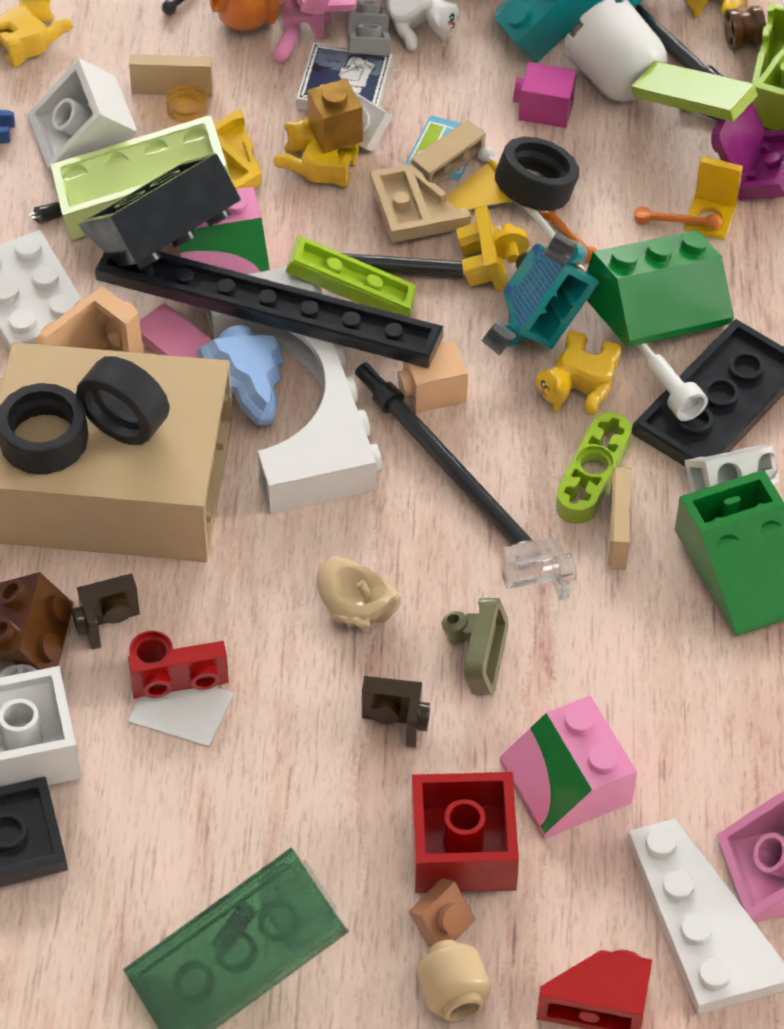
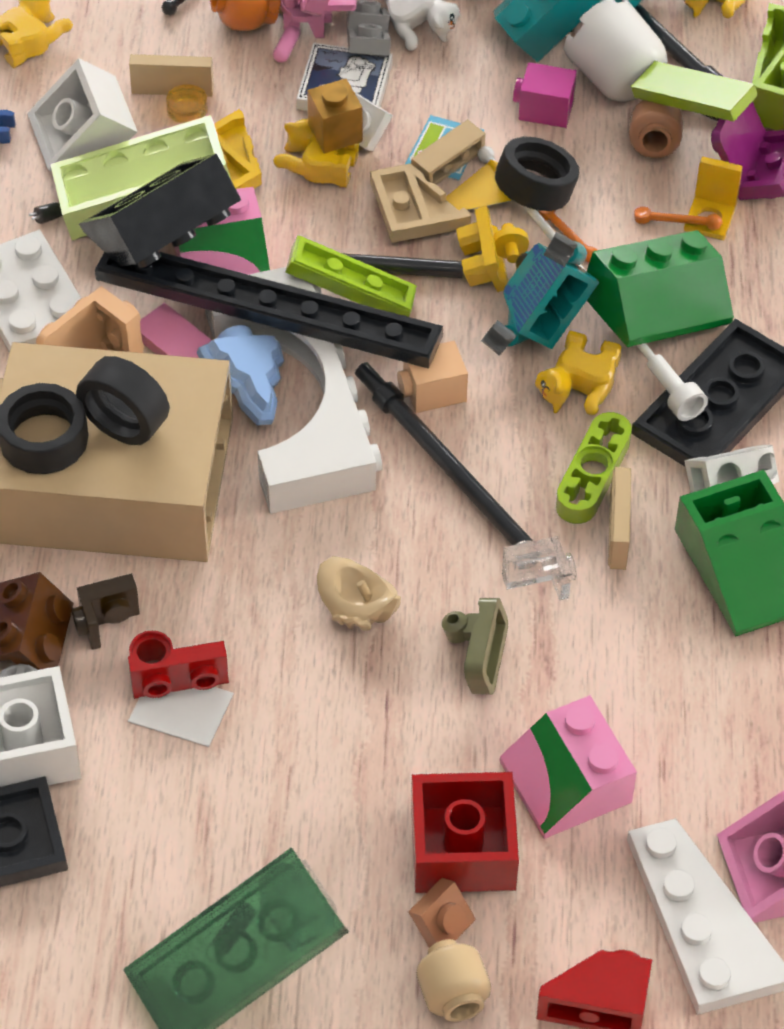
dark brown bracket [362,676,431,748] -> none
reddish brown wheel [724,5,766,50] -> none
none -> nougat head [629,100,683,159]

